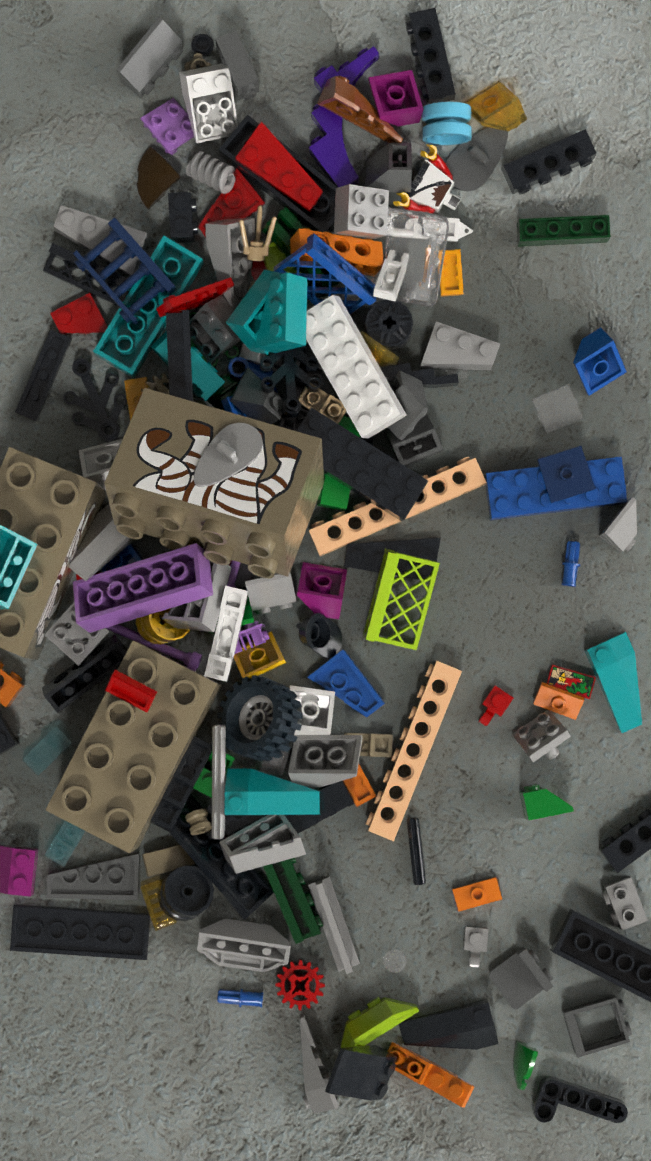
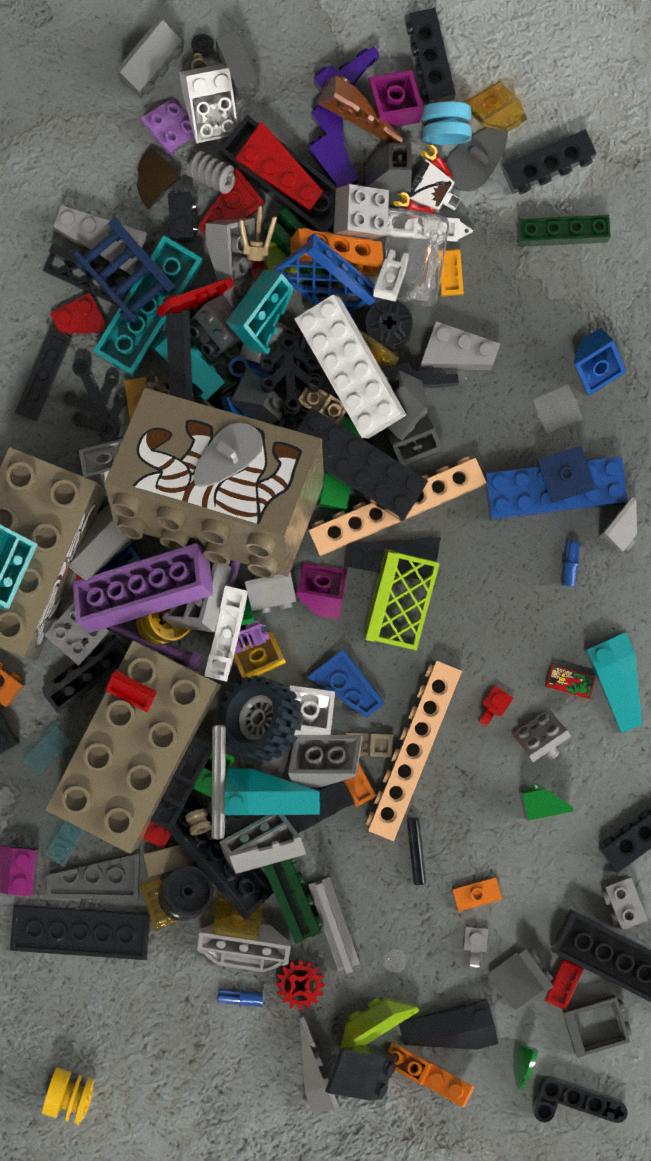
teal wedge [255,272,307,353] -> none
black piece [296,613,343,658] -> none
orange plate [533,682,584,720] -> none
none -> yellow wheel [42,1067,94,1125]
none -> red plate [144,823,171,849]
none -> clear yellow plate [212,898,264,941]
none -> red plate [544,959,584,1011]

